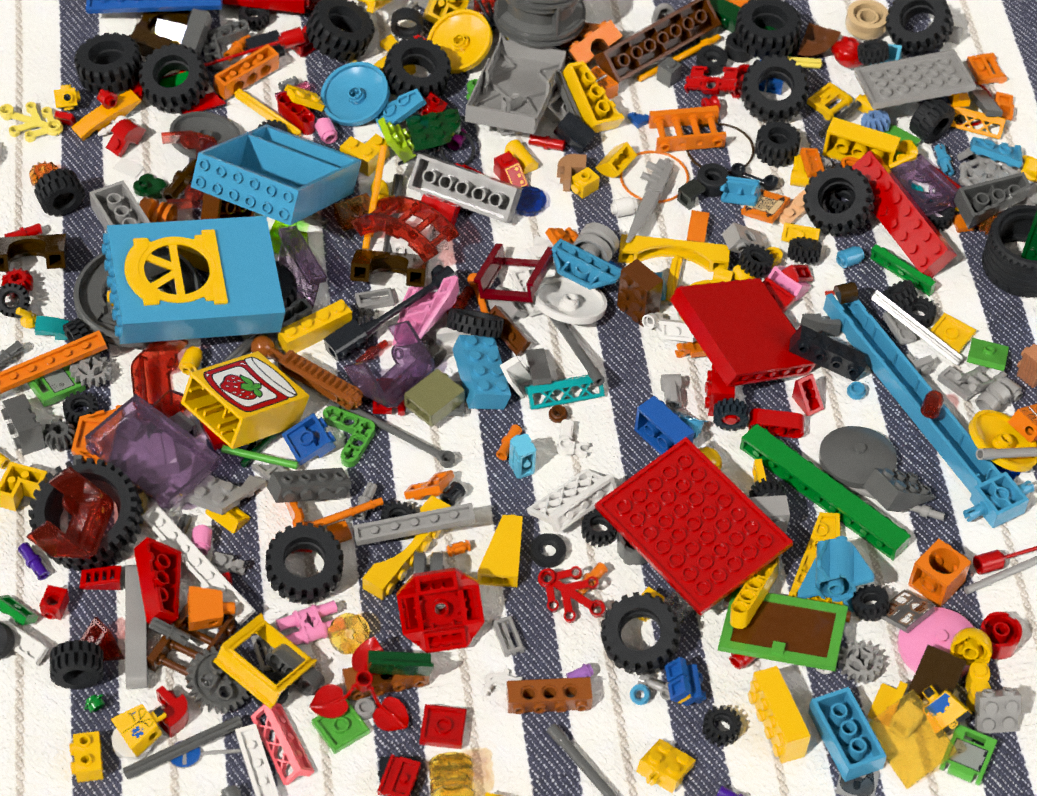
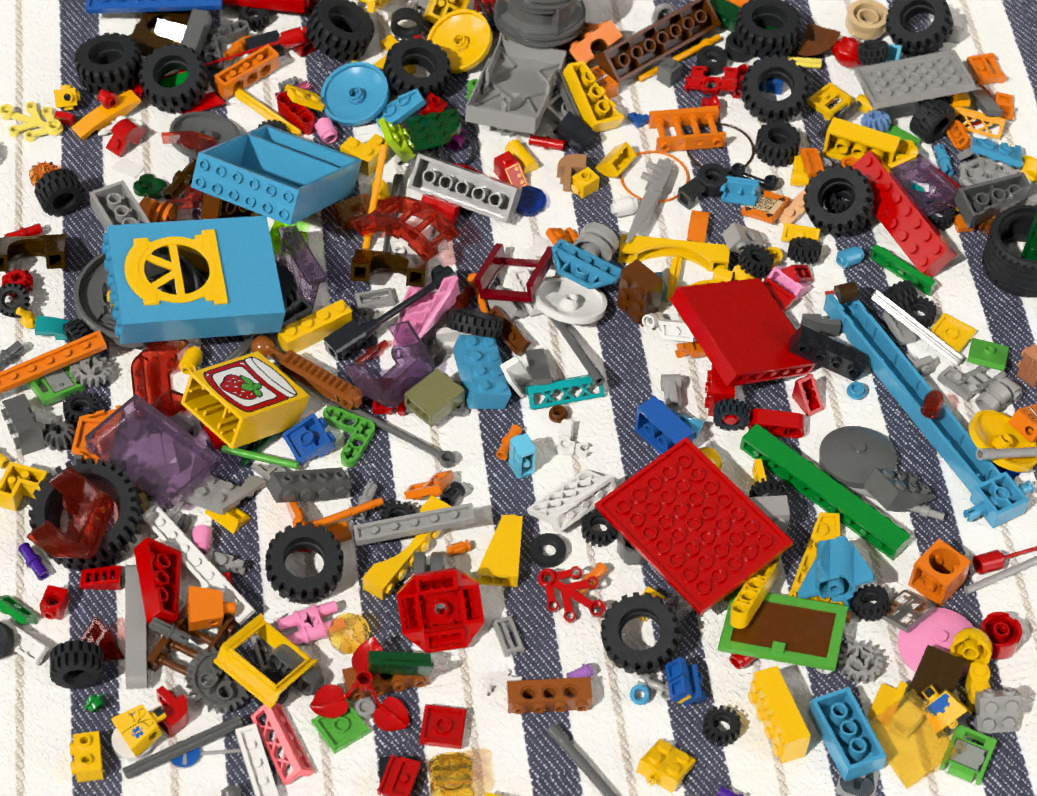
none -> orange plate [946,120,971,151]

